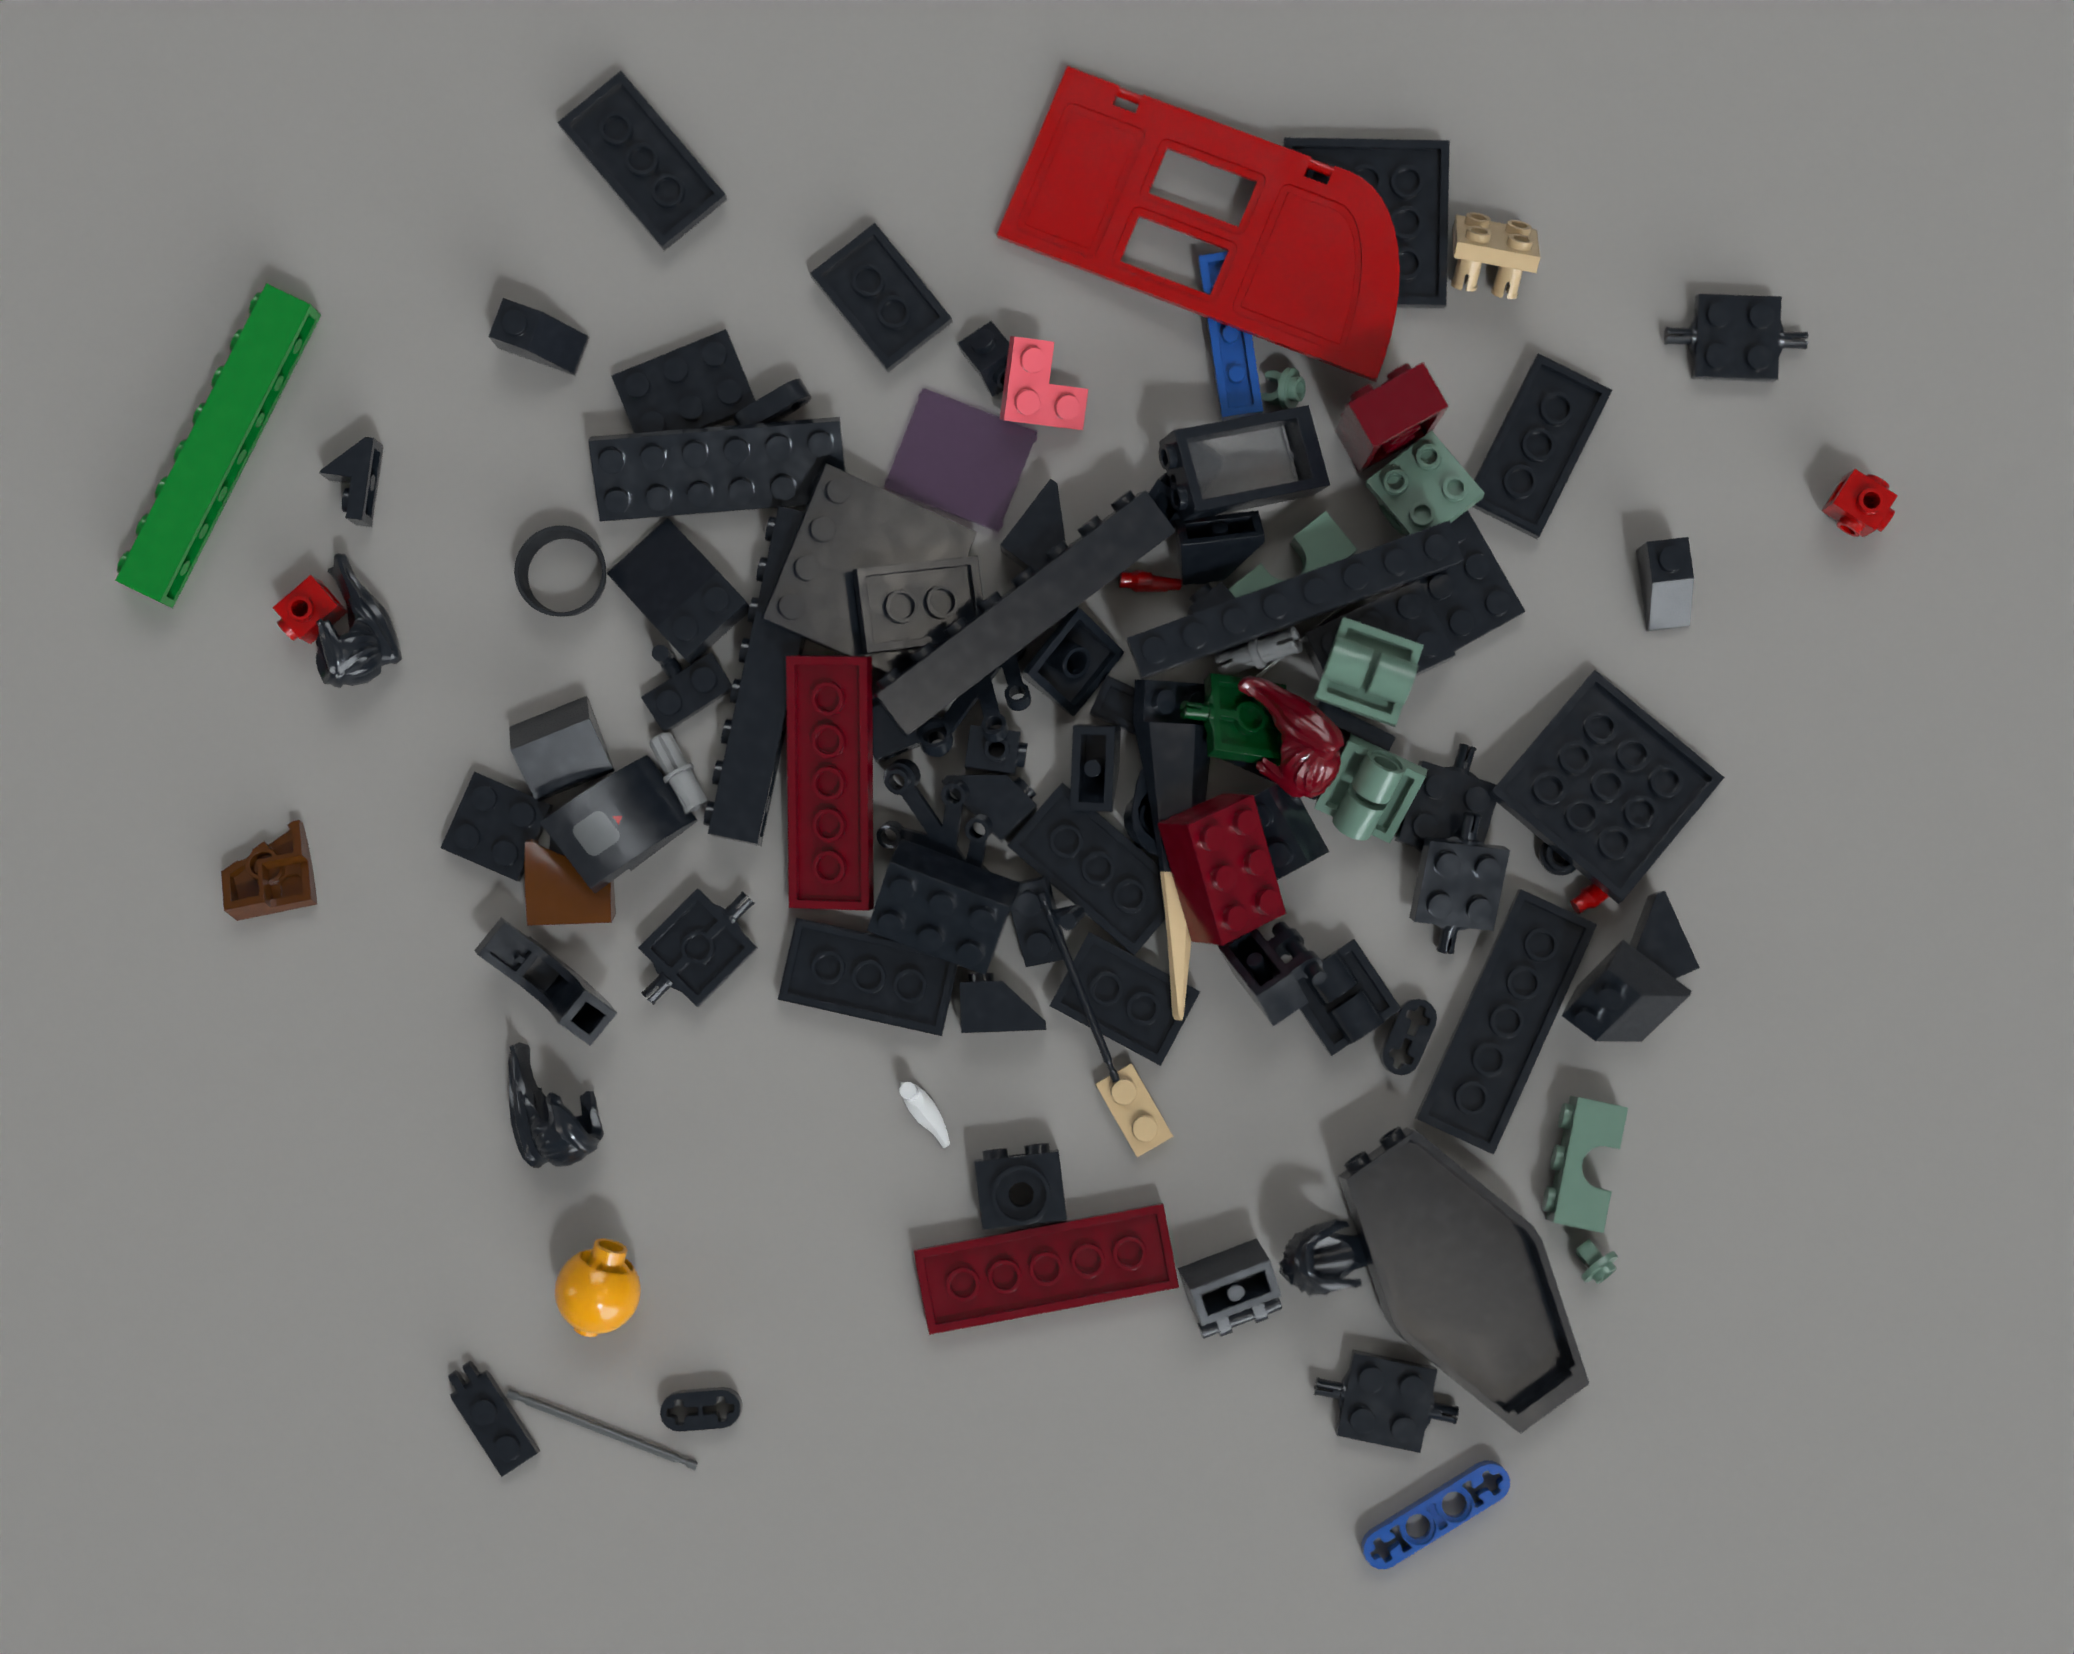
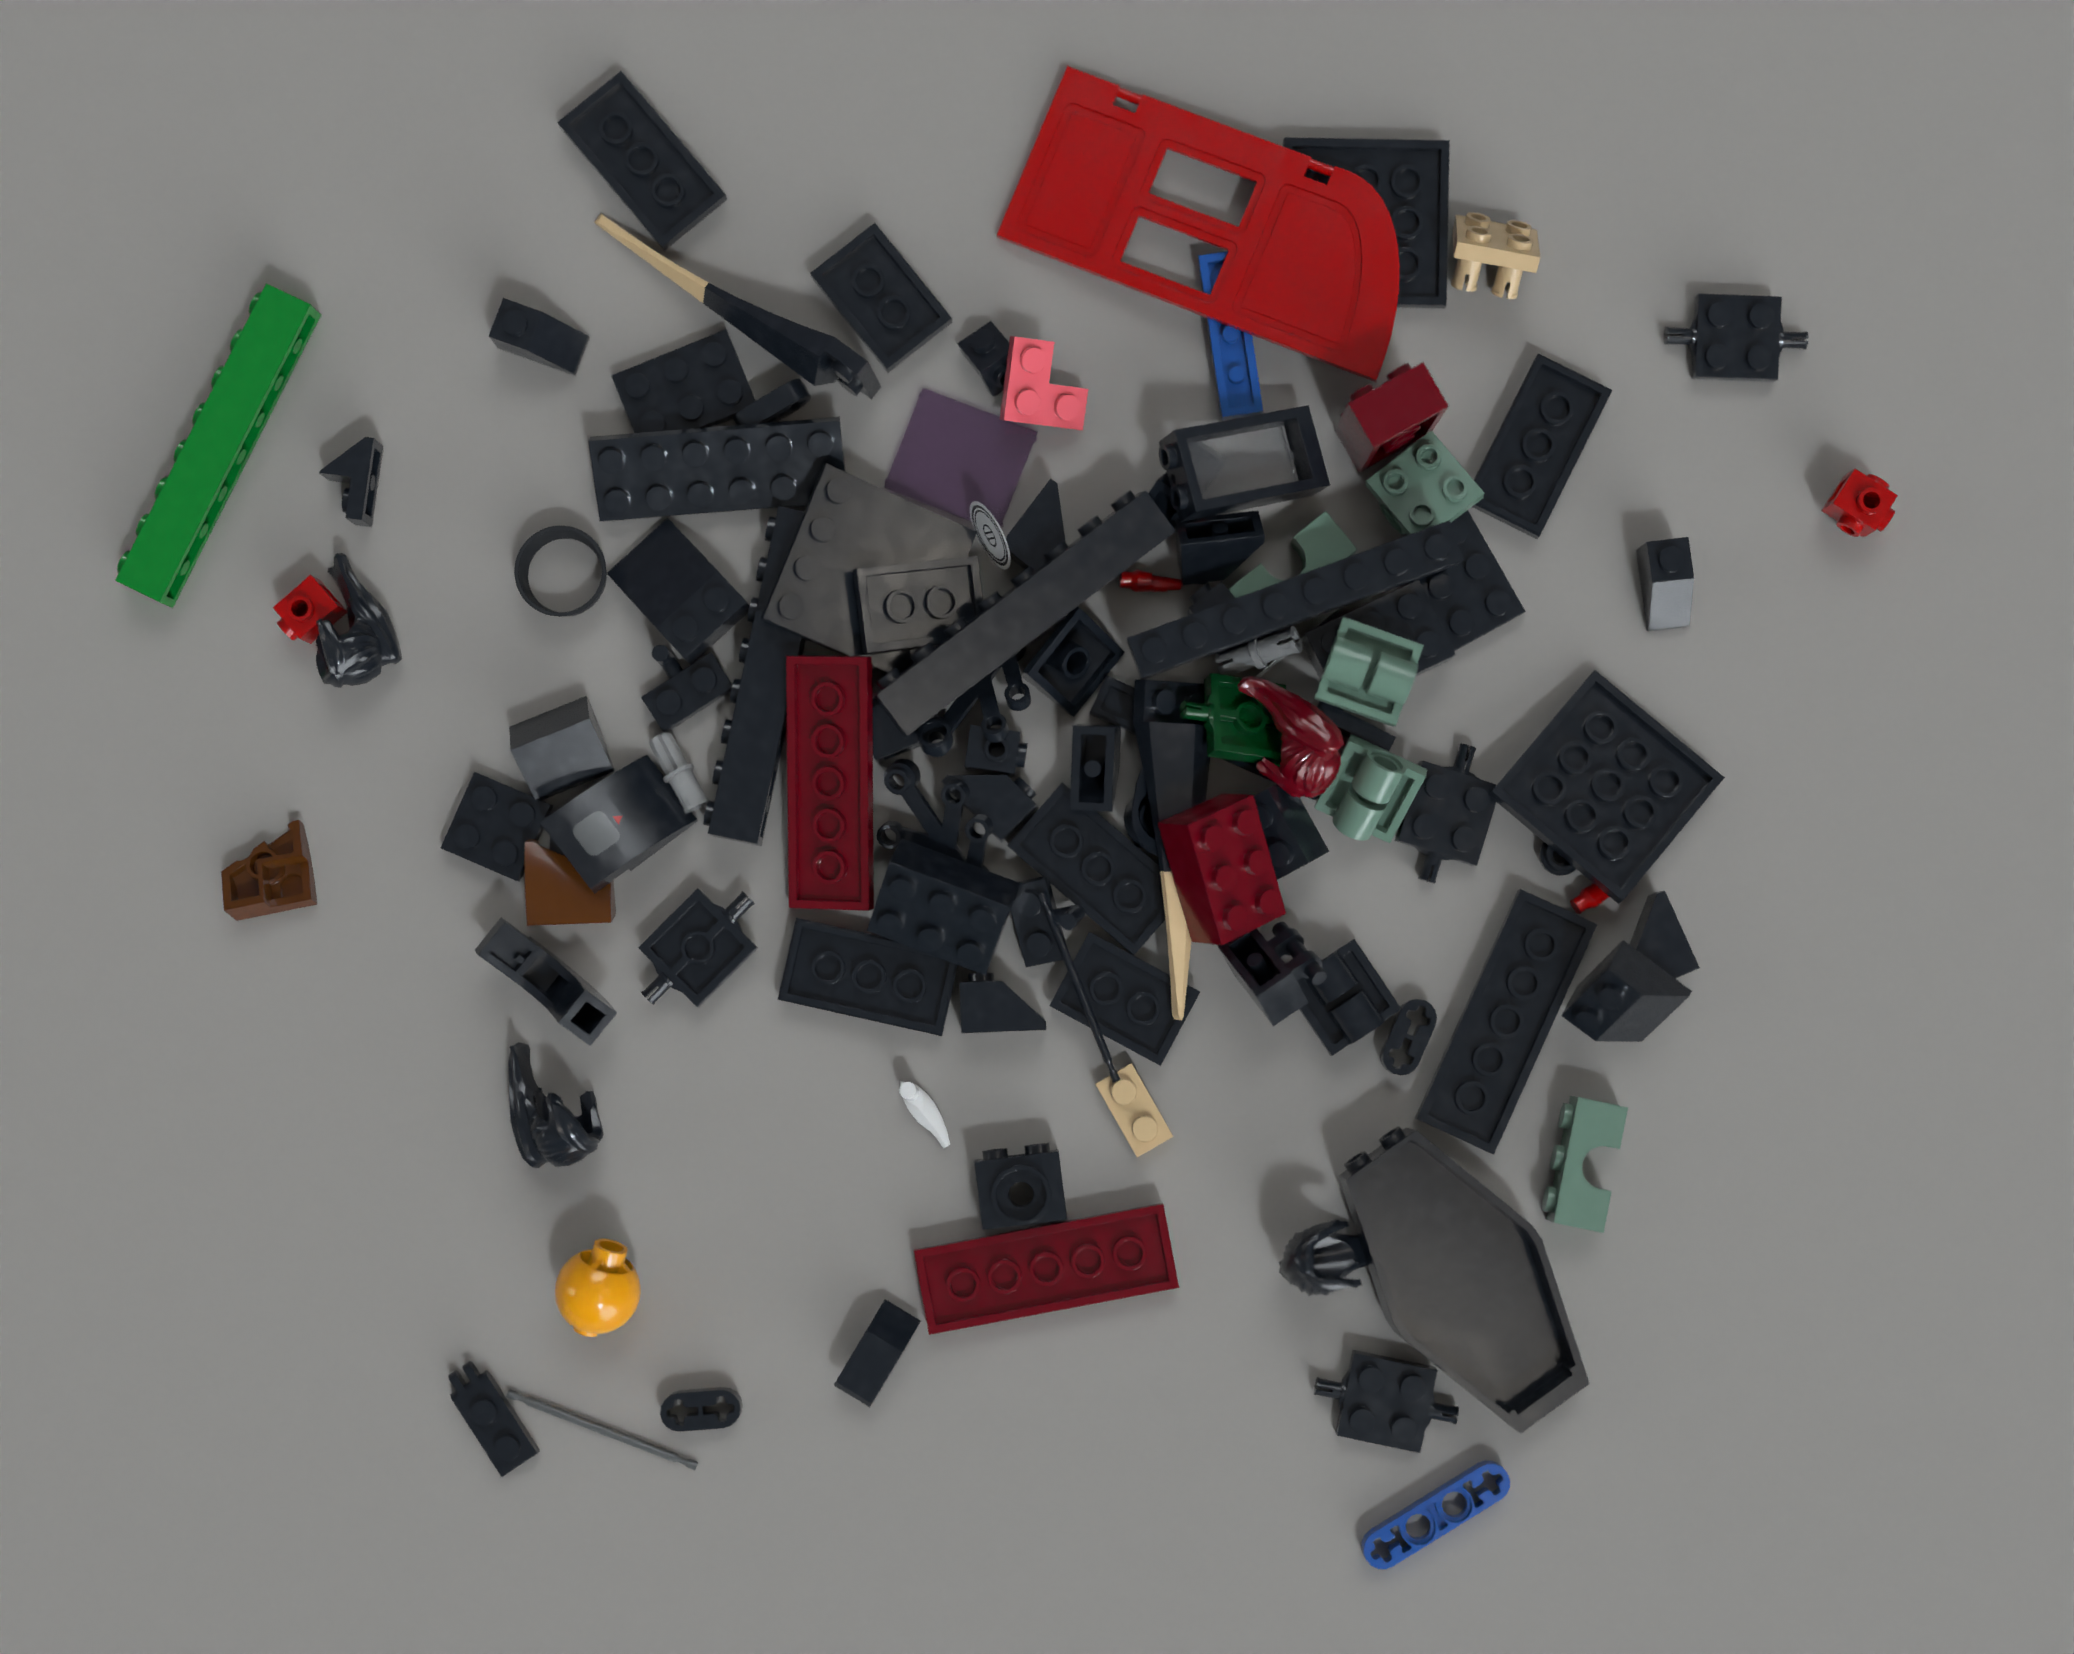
black brick [1178,1239,1282,1339] -> none
sand green plate [1261,368,1306,409] -> none
black plate [1409,812,1510,954] -> none
sand green plate [1576,1239,1618,1284] -> none
none -> black plate [594,214,881,400]
none -> black slope [834,1299,921,1407]
none -> white sticker [970,501,1011,570]

